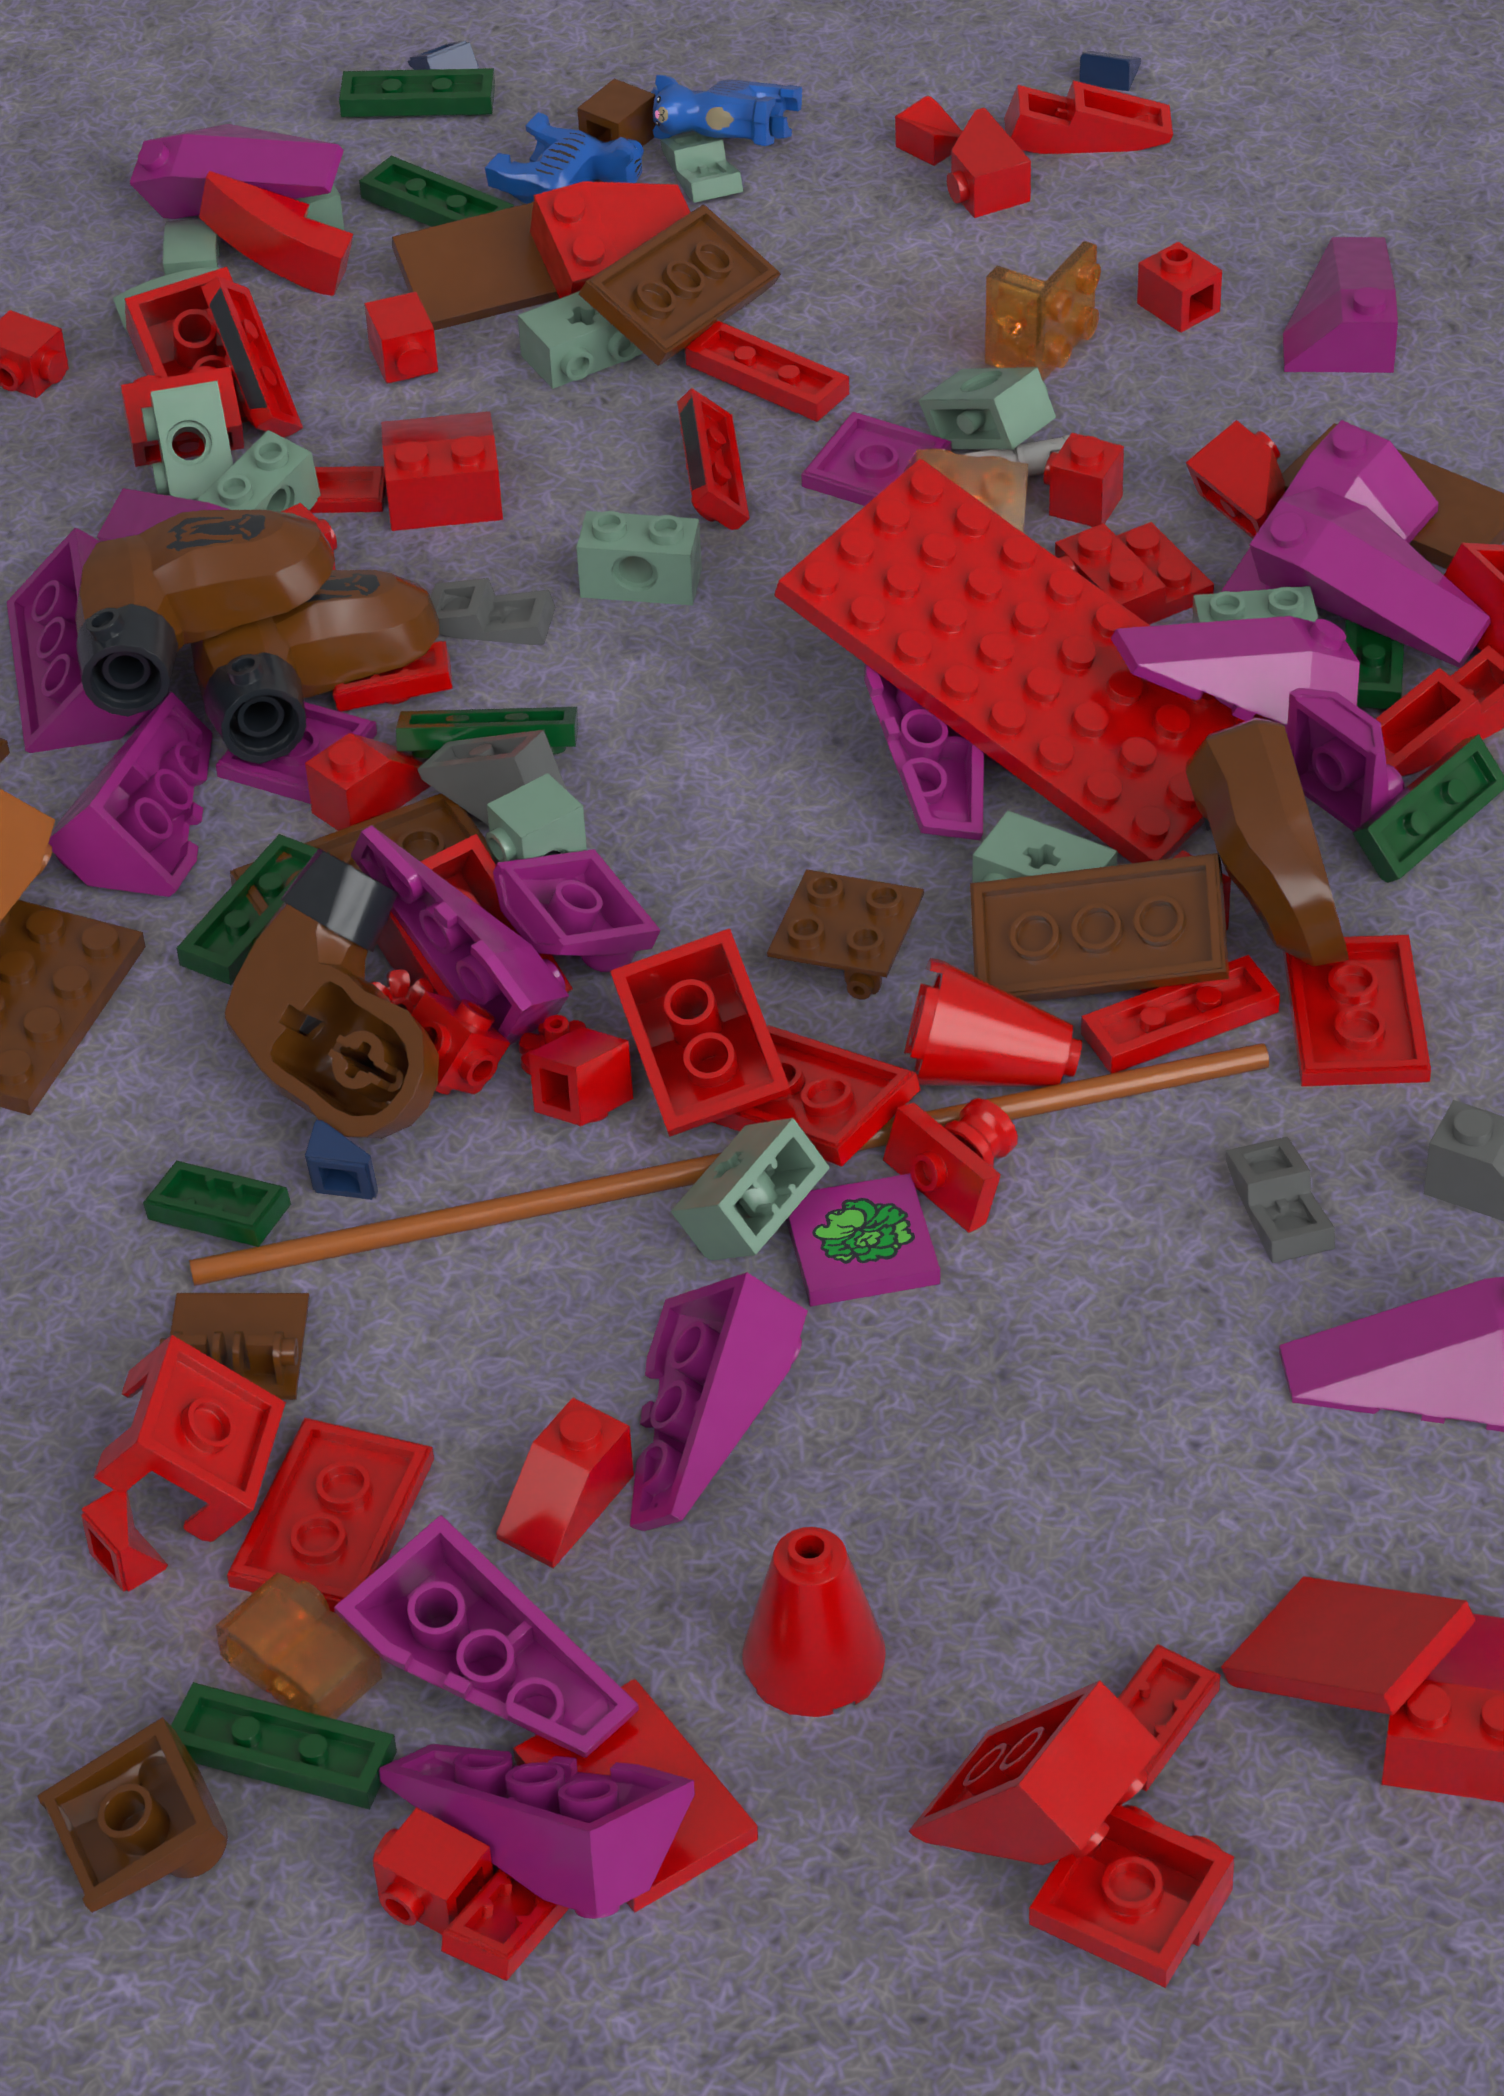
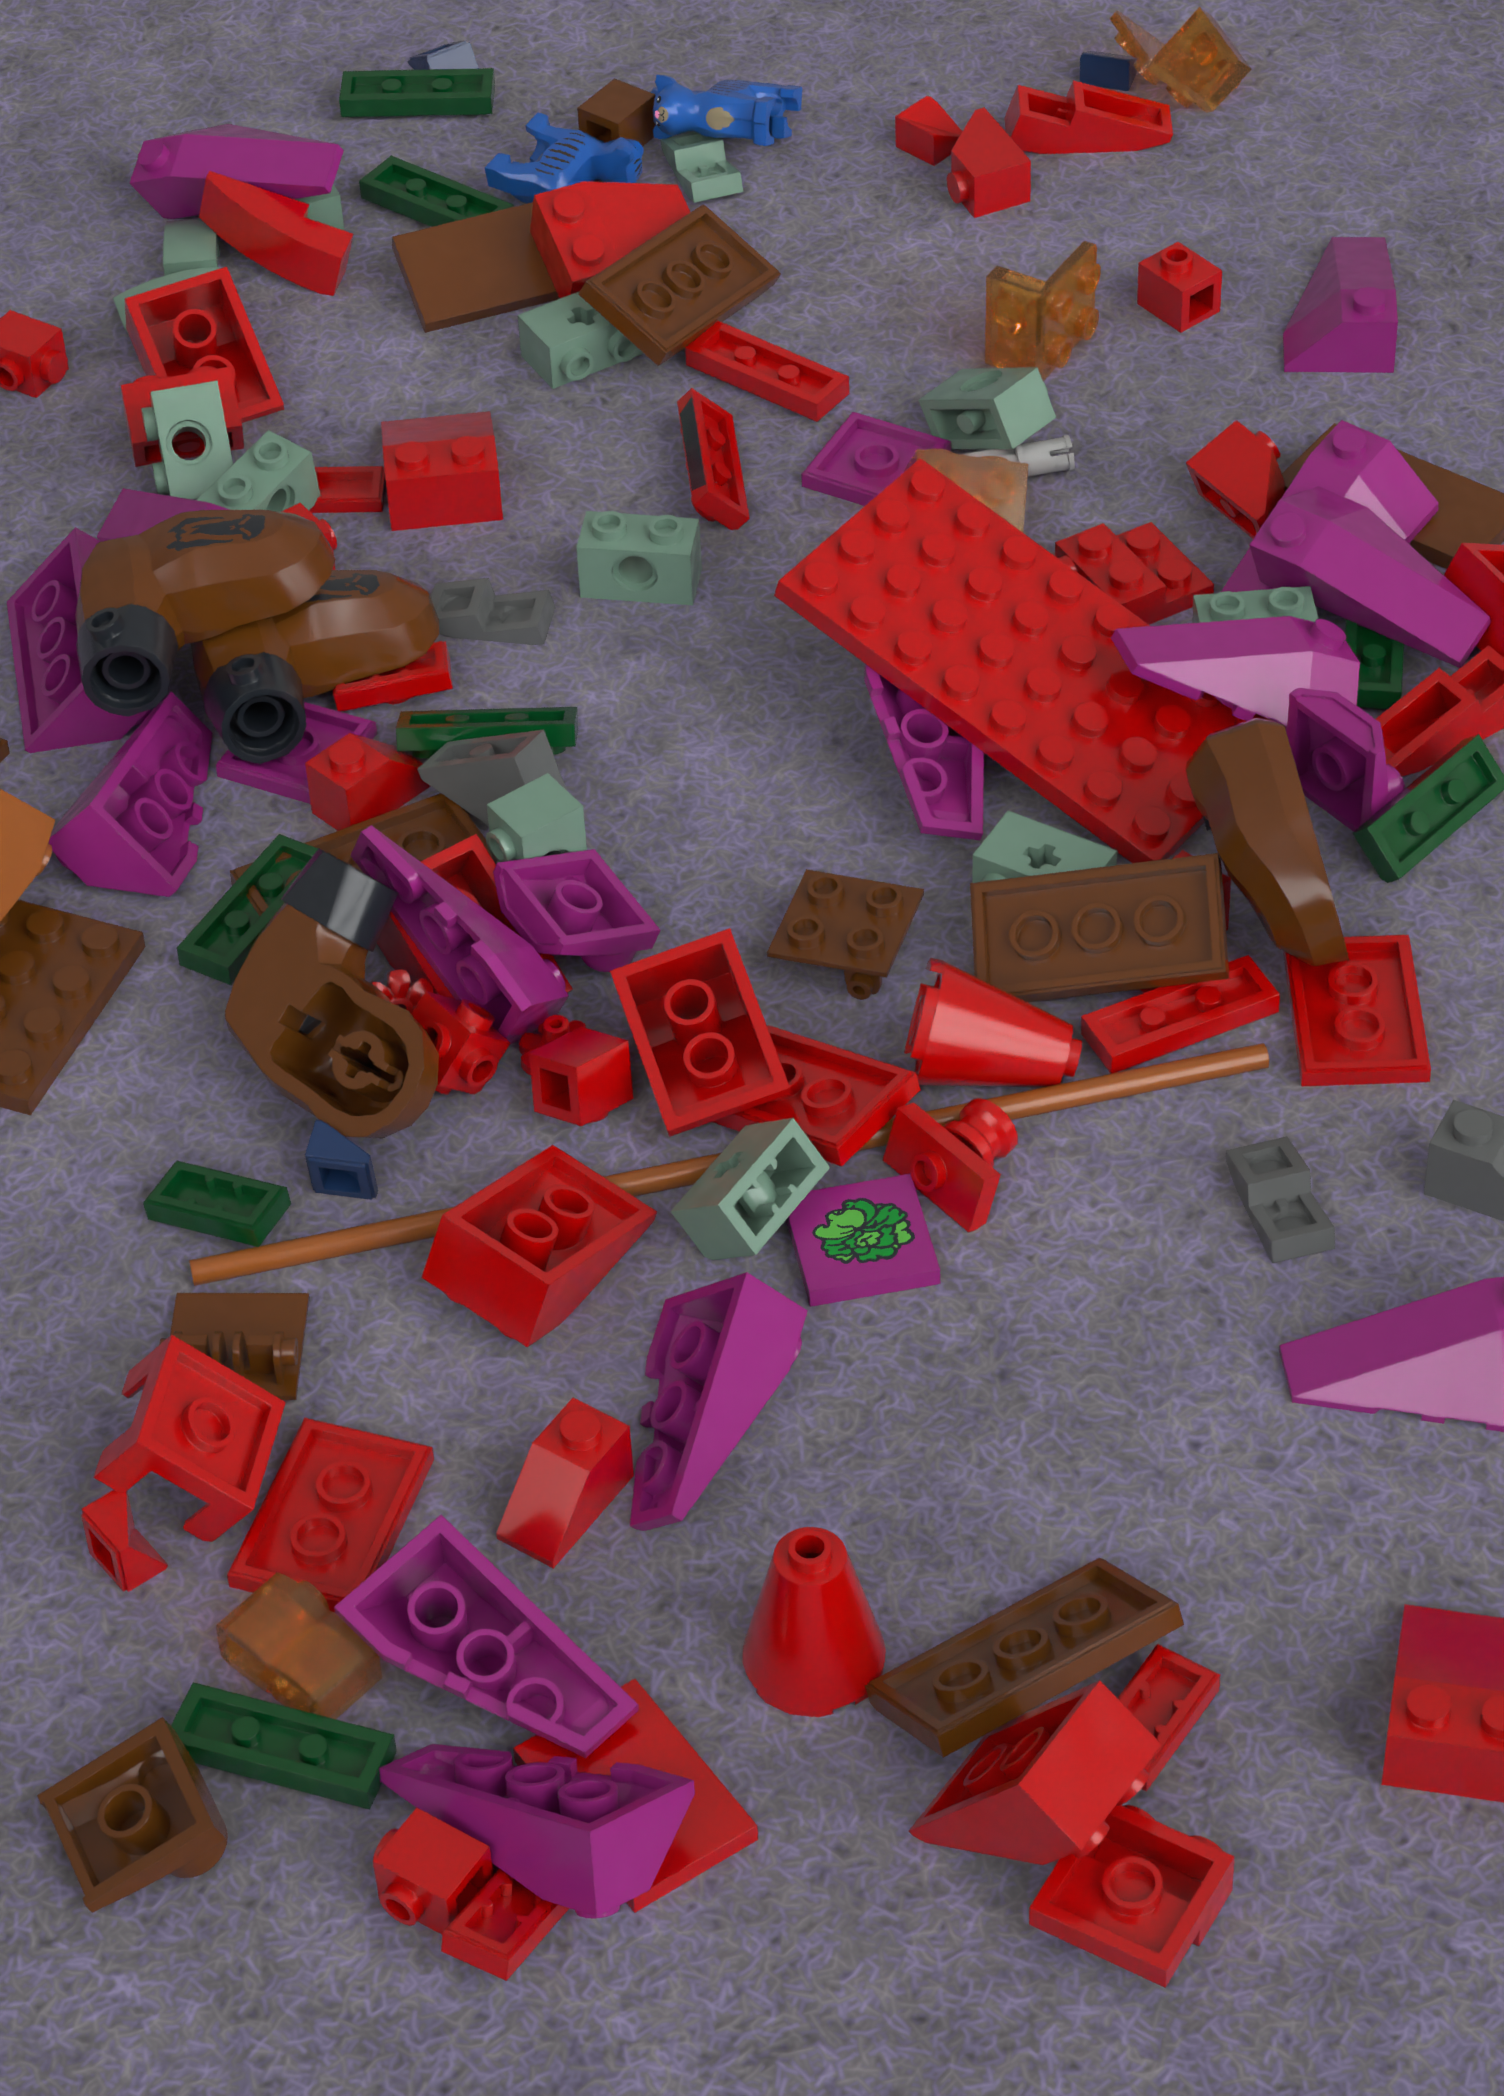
red plate [201,276,303,438] -> none
red brick [364,292,438,384] -> none
red brick [1043,433,1124,527] -> none
red tile [1221,1576,1476,1715] -> none
none -> red slope [421,1145,657,1347]
none -> reddish brown tile [865,1557,1184,1758]
none -> clear orange bracket [1109,7,1252,113]

